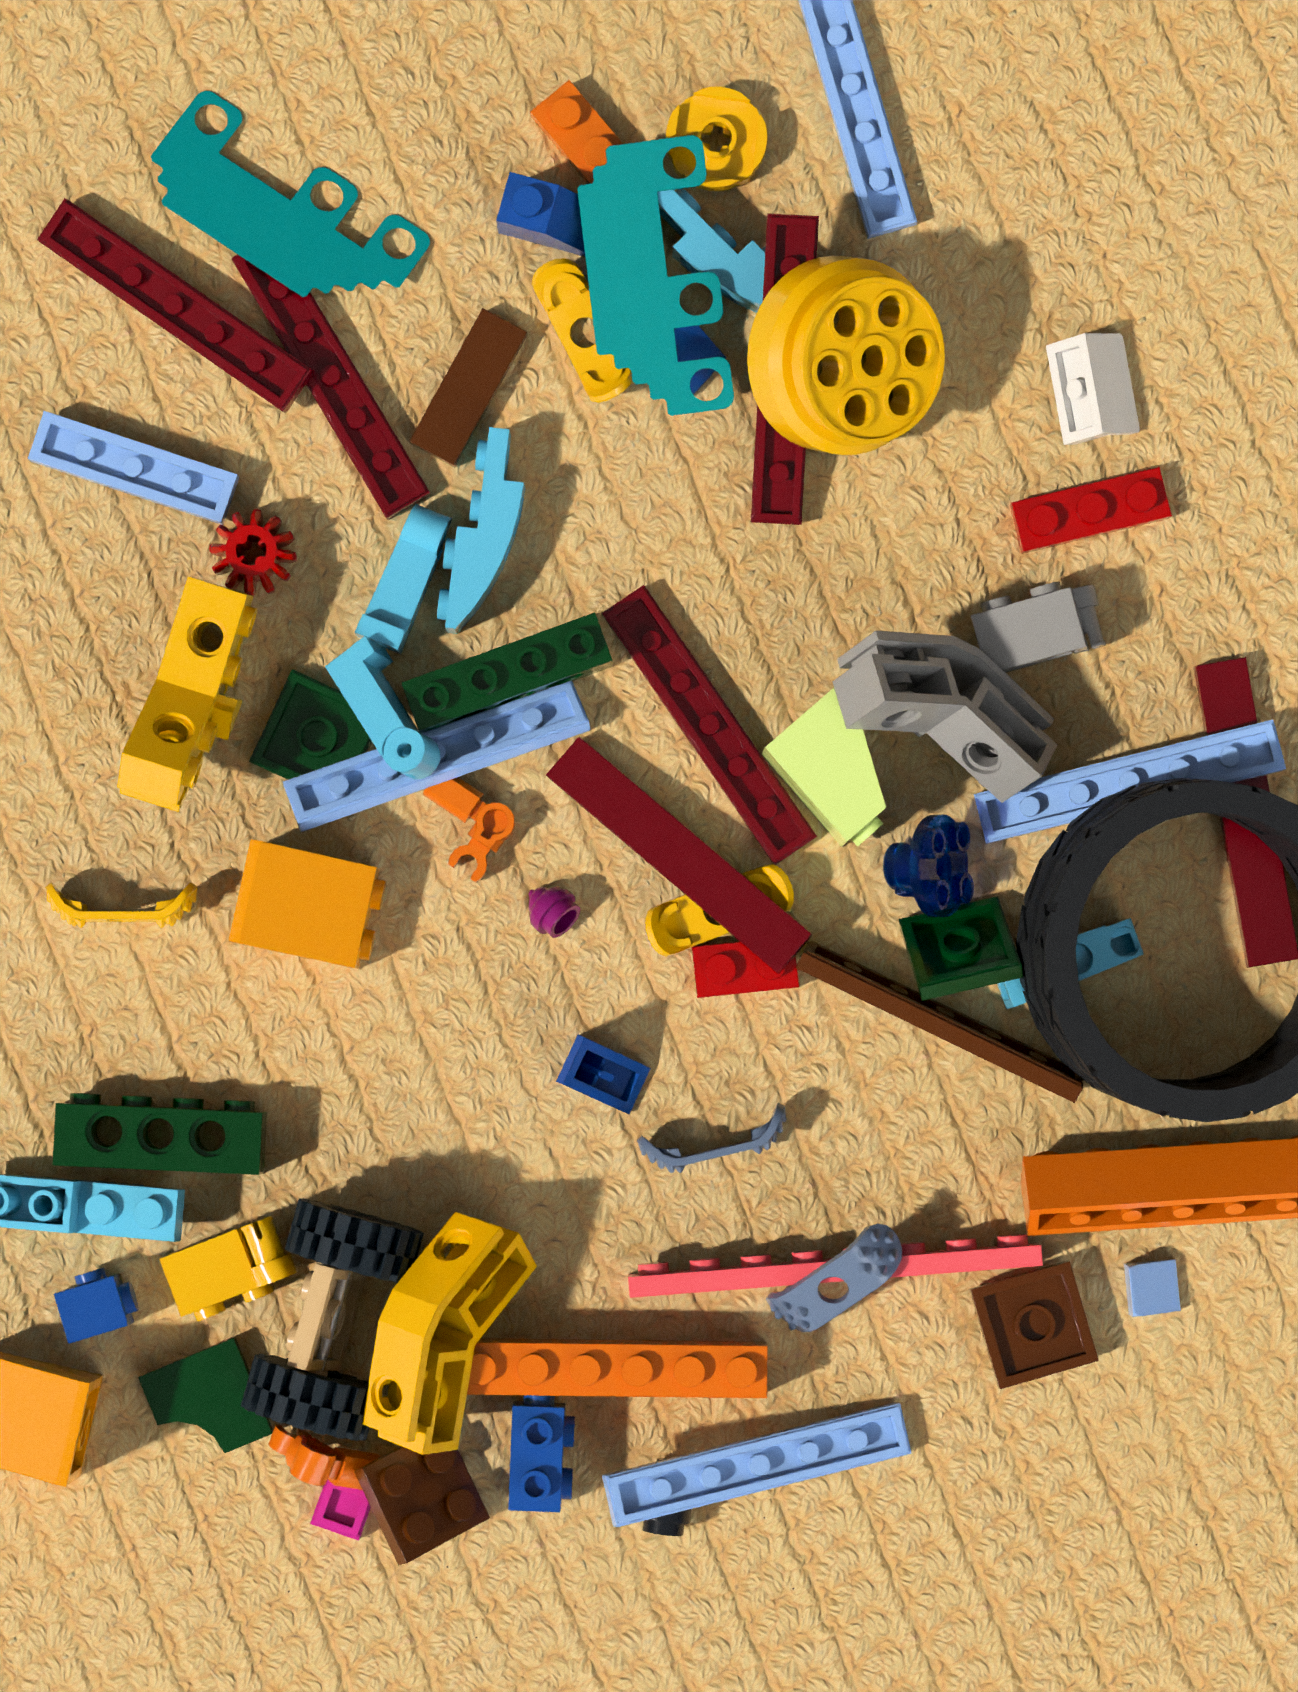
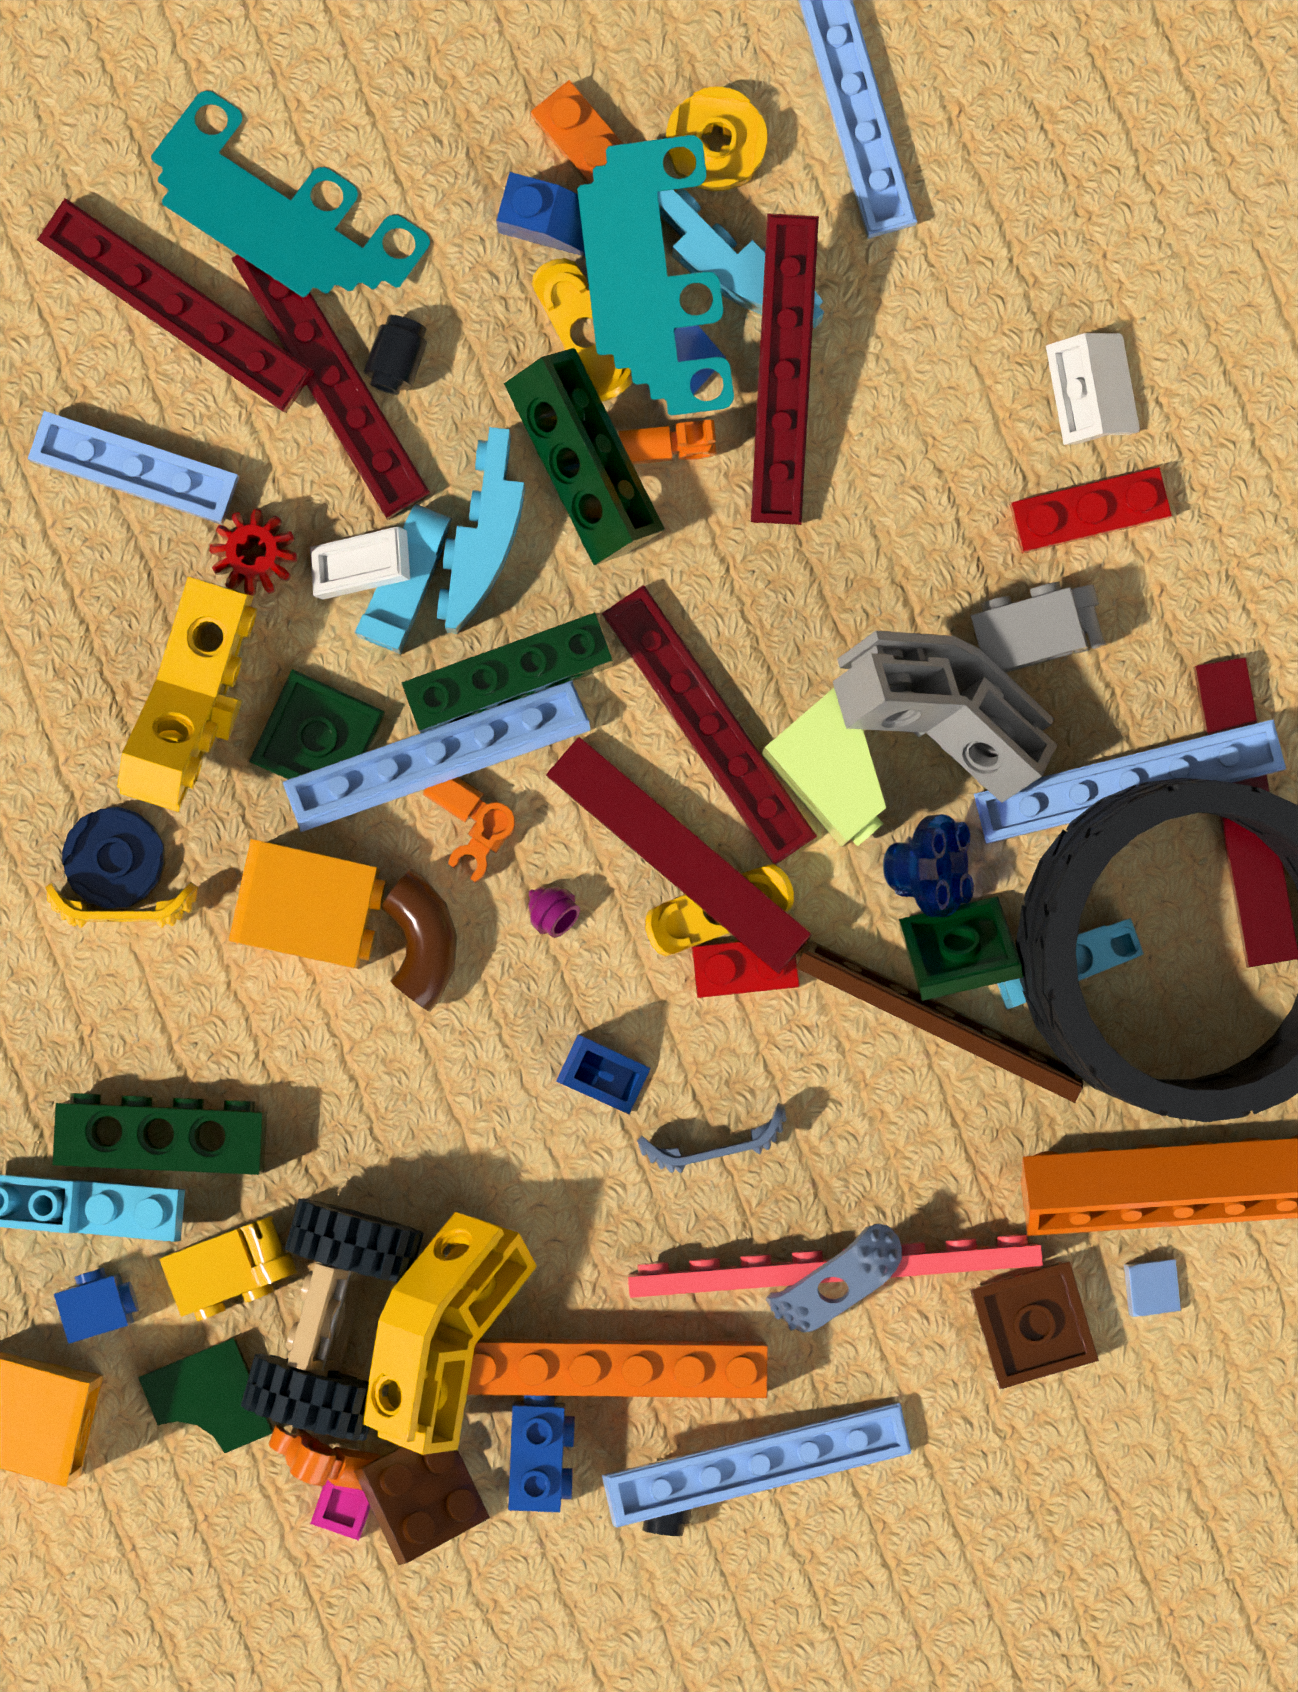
medium azure leg [325,636,440,779] -> none
reddish brown tile [410,308,528,468] -> none
yellow wheel [747,256,945,455] -> none
none -> dark blue tile [62,807,166,909]
none -> white tile [310,527,411,600]
none -> black brick [364,315,427,395]
none -> reddish brown cylinder [381,869,457,1012]
none -> dark green brick [504,348,665,566]
none -> orange bar [619,420,717,465]

